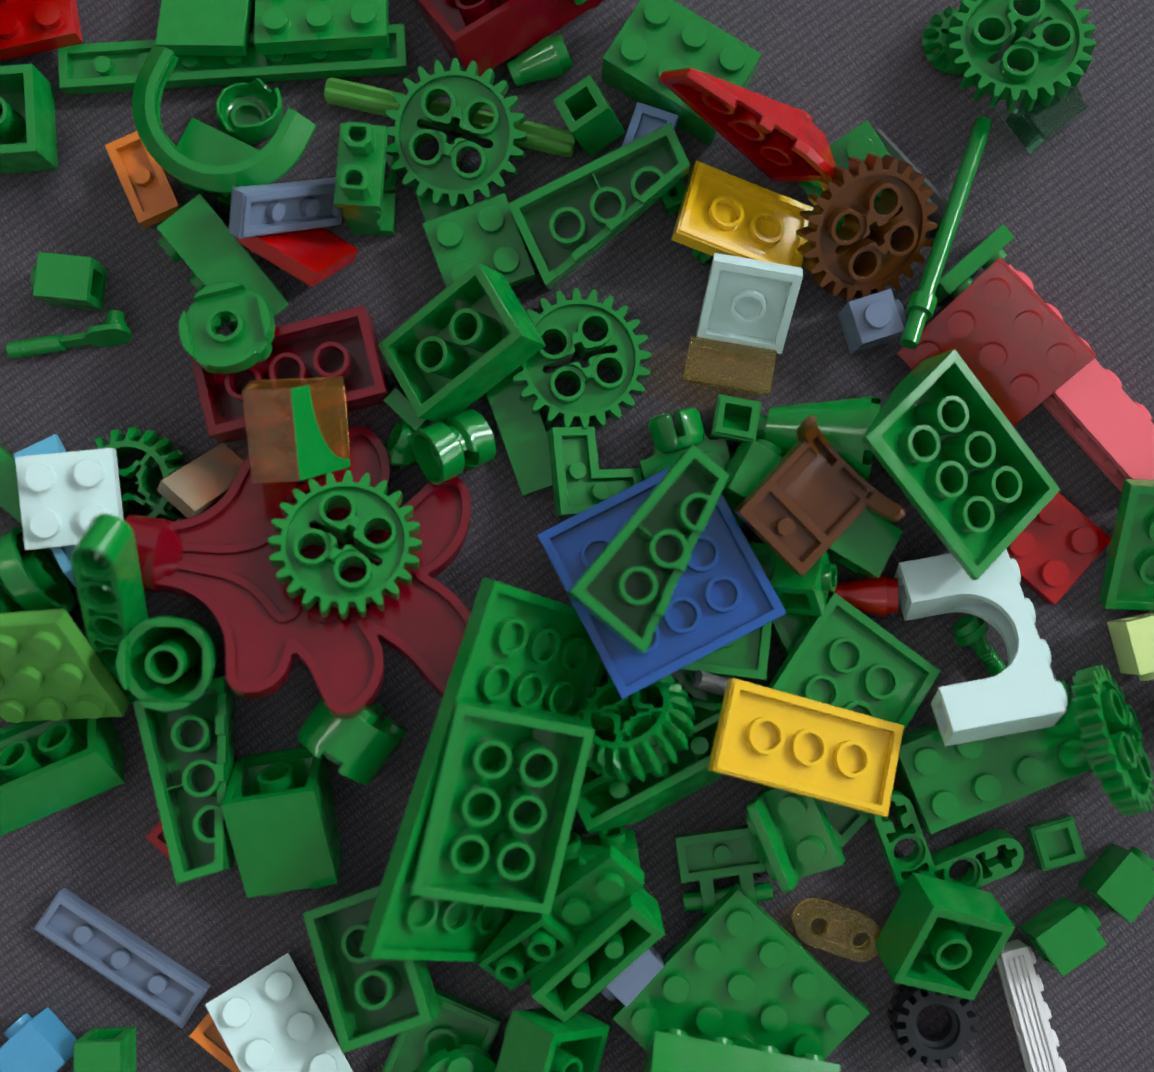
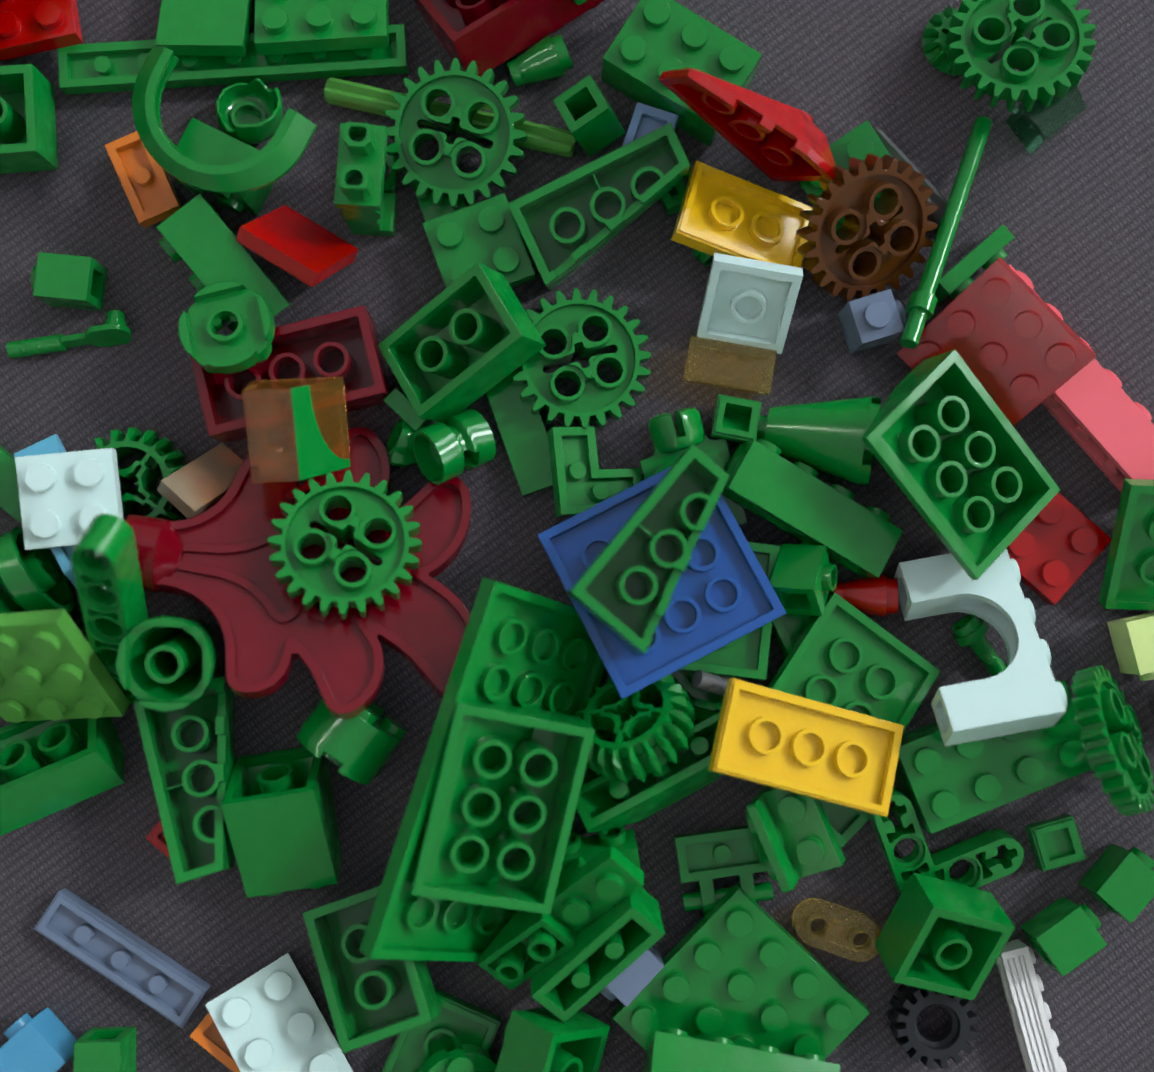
sand blue tile [229,177,343,239] -> none
reddish brown piece [734,415,905,576] -> none

